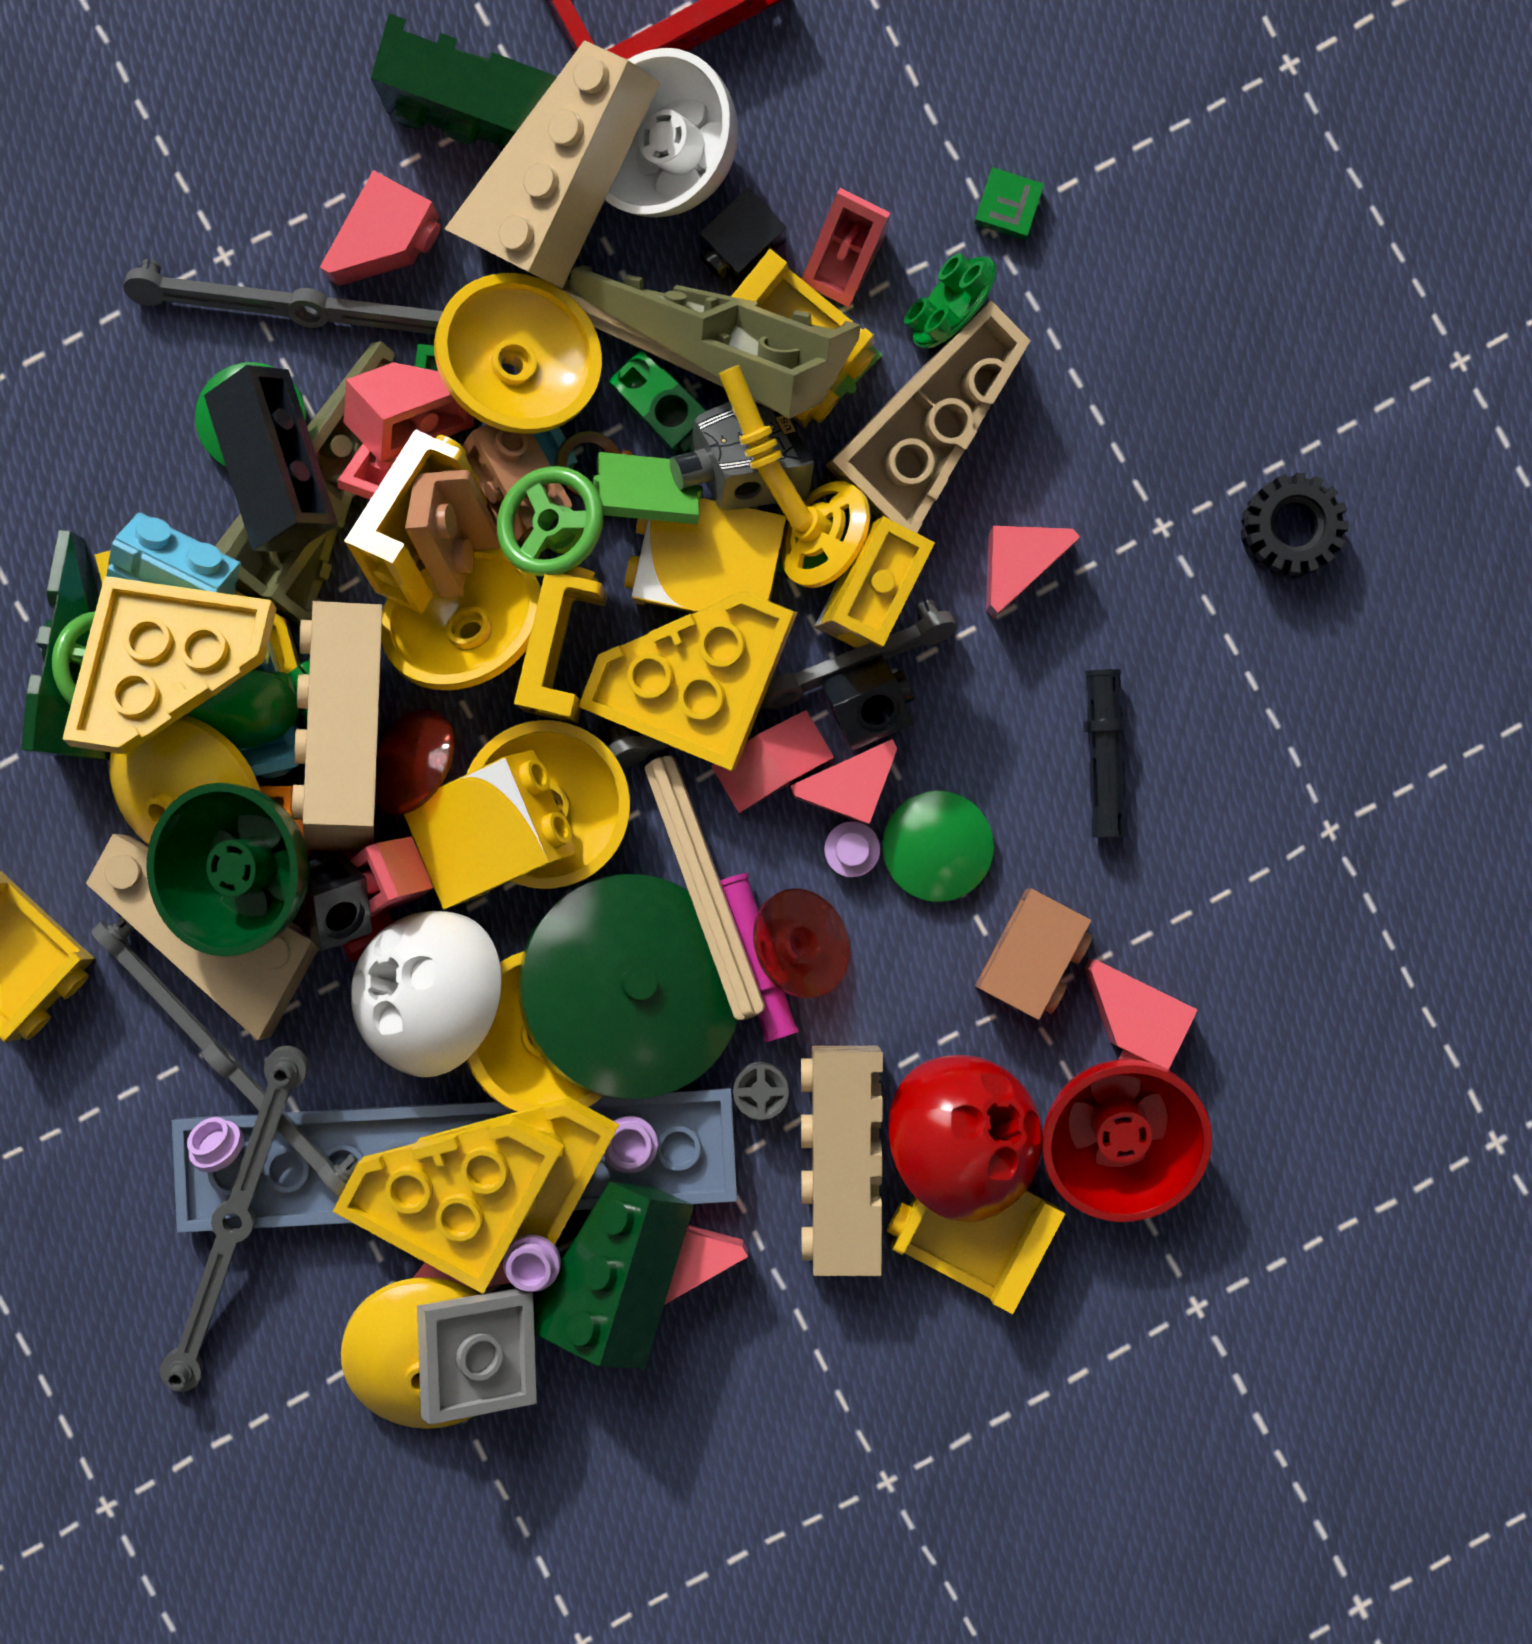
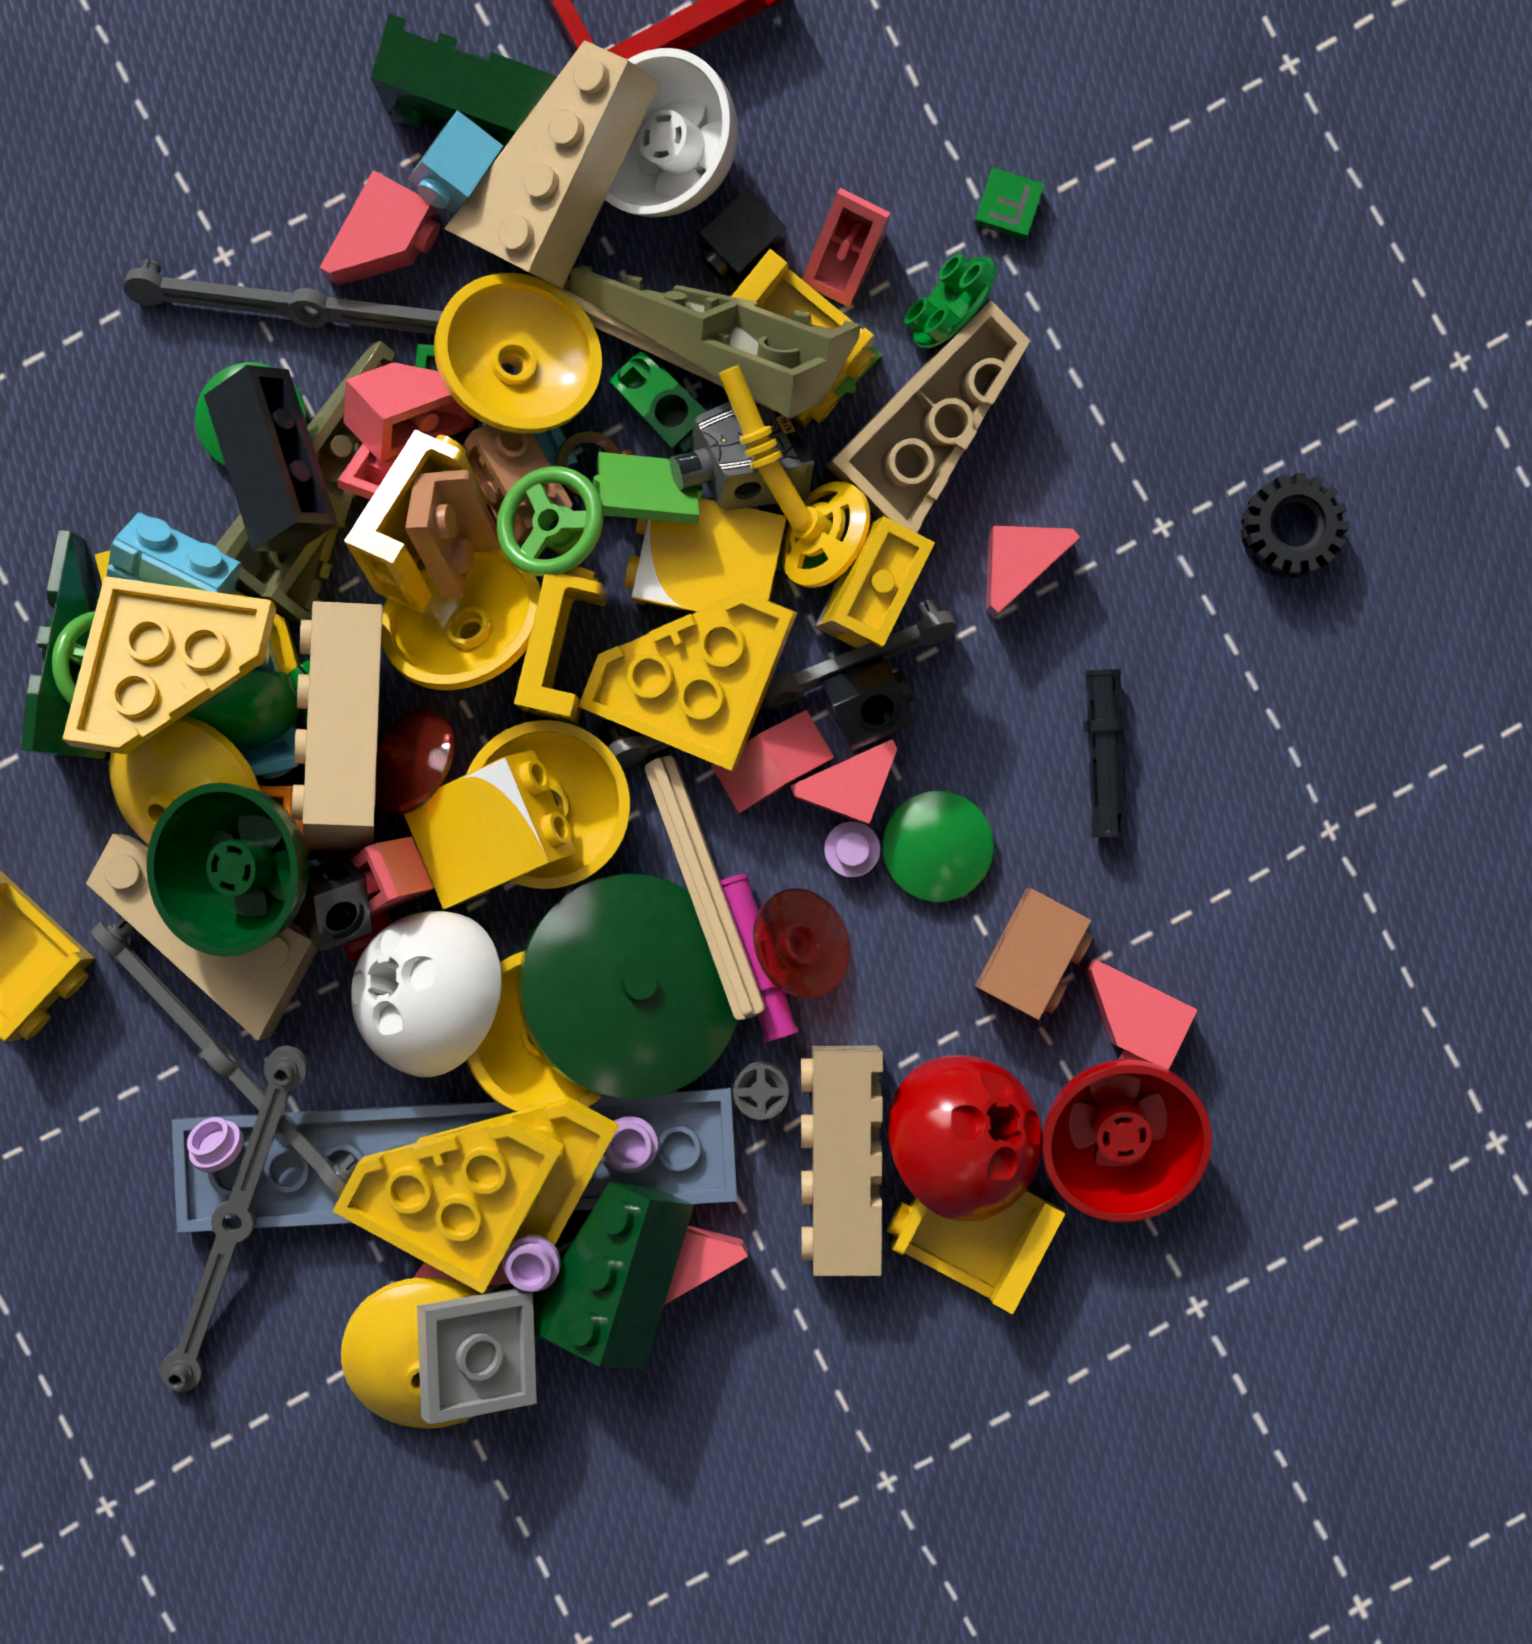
none -> medium azure brick [407,110,503,214]

